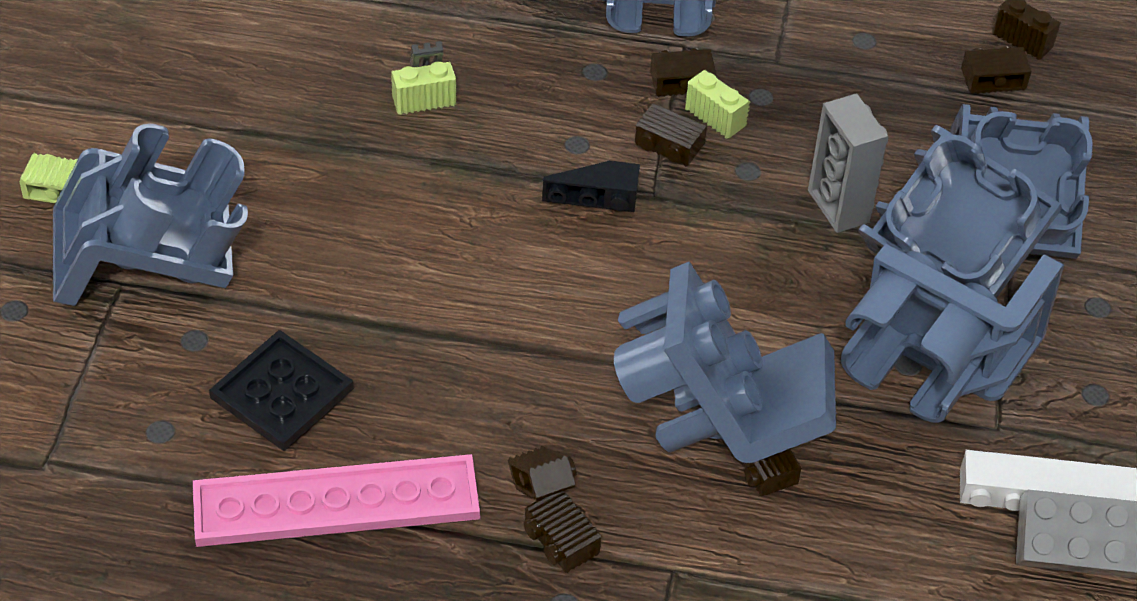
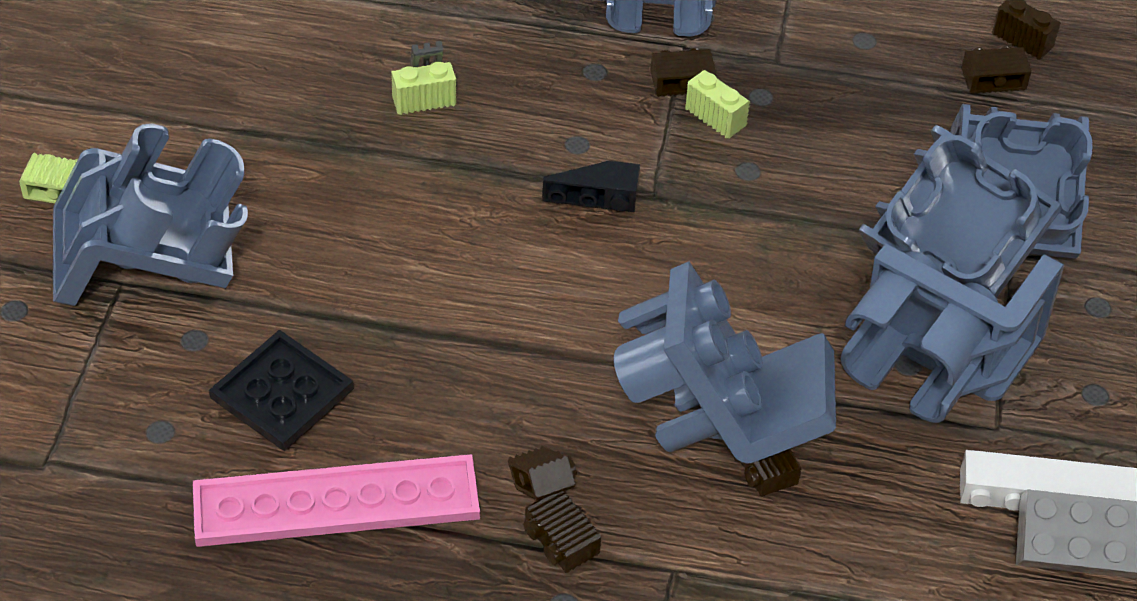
dark brown brick [635,103,707,167] -> none
light grey brick [808,93,888,233] -> none

